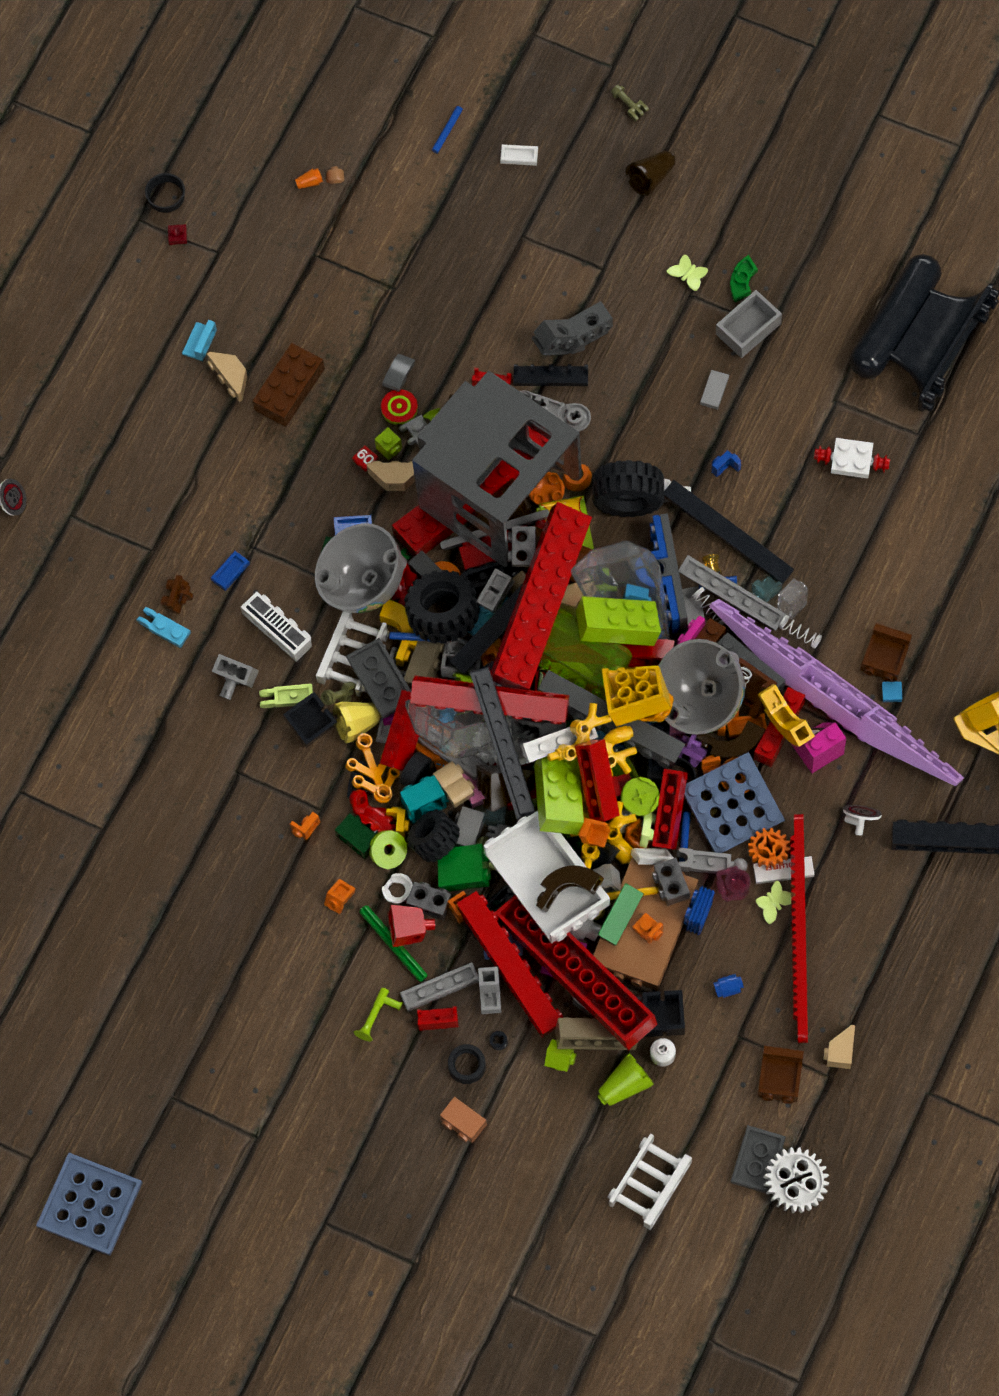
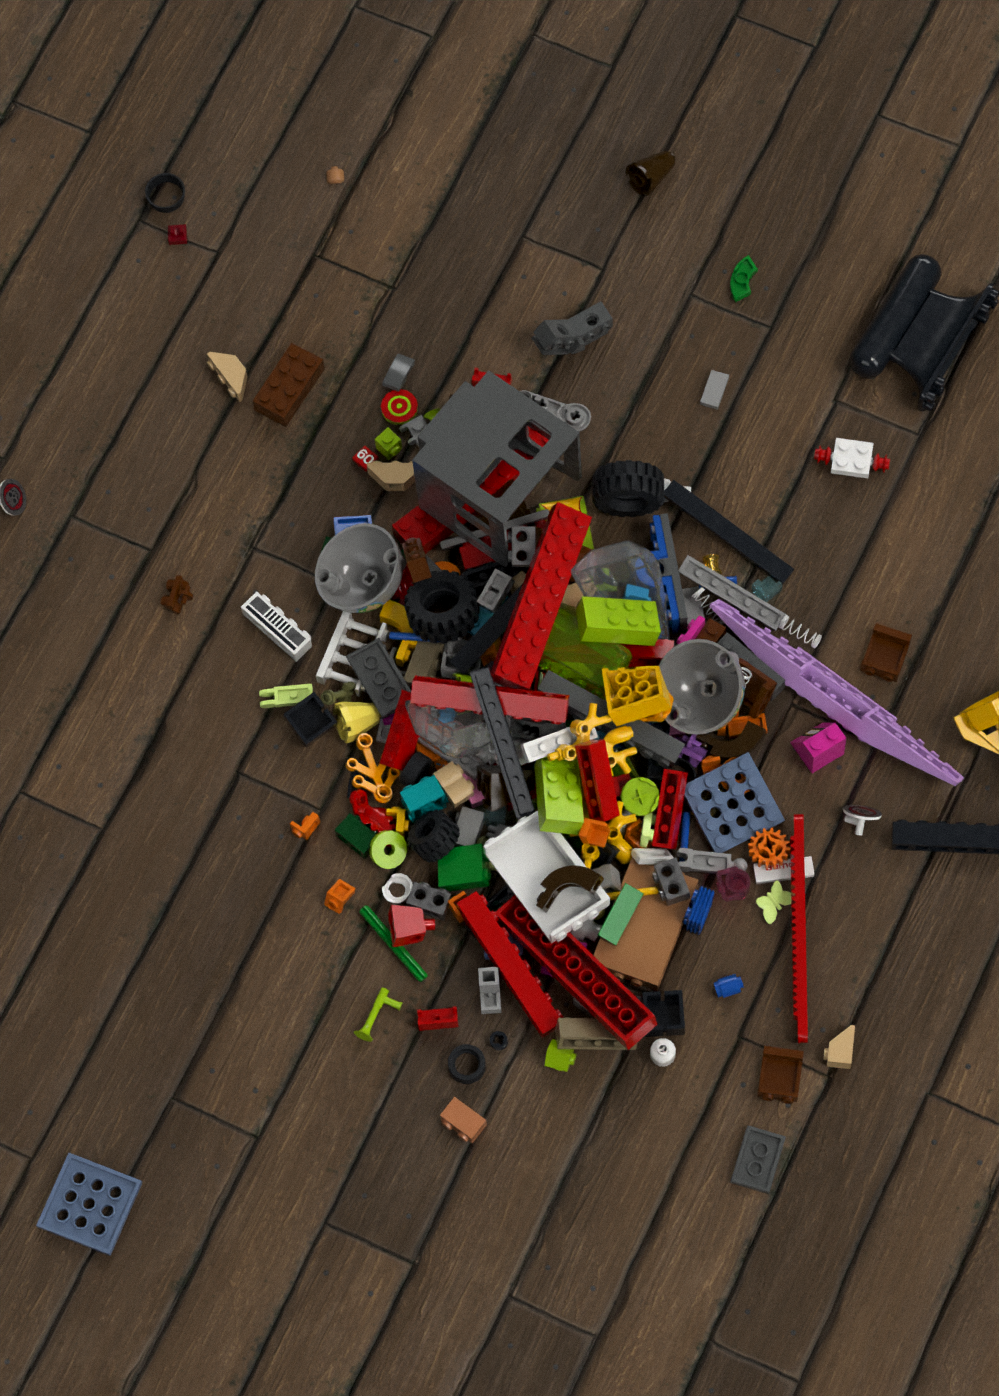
medium azure hinge [136,607,191,648] -> none
medium azure panel [182,320,217,361] -> none
blue tile [211,551,250,591] -> none
light grey brick [212,654,259,700] -> none
orange cone [295,168,323,189] -> none
light grey tile [400,962,479,1012] -> none
blue bar [432,106,463,154] -> none
white tile [500,145,538,166] -> none
black hinge [514,364,588,386] -> none
orange dish [529,472,565,506] -> none
orange piece [562,464,592,491] -> none
lime cone [598,1053,654,1106] -> none
white fence [608,1133,692,1230] -> none
olive hinge [611,84,649,121] -> none
orange bracket [632,913,664,944] -> none
yellowish green piece [667,255,708,291] -> none
blue bracket [712,450,741,477] -> none
light grey piece [716,290,782,358] -> none
red brick [754,687,805,767] -> none
yellow arch [758,684,815,747] -> none
white gear [763,1147,829,1213] -> none
clear piece [777,578,808,620] -> none
dark azure tile [882,682,902,702] -> none
none -> reddish brown brick [402,538,432,583]

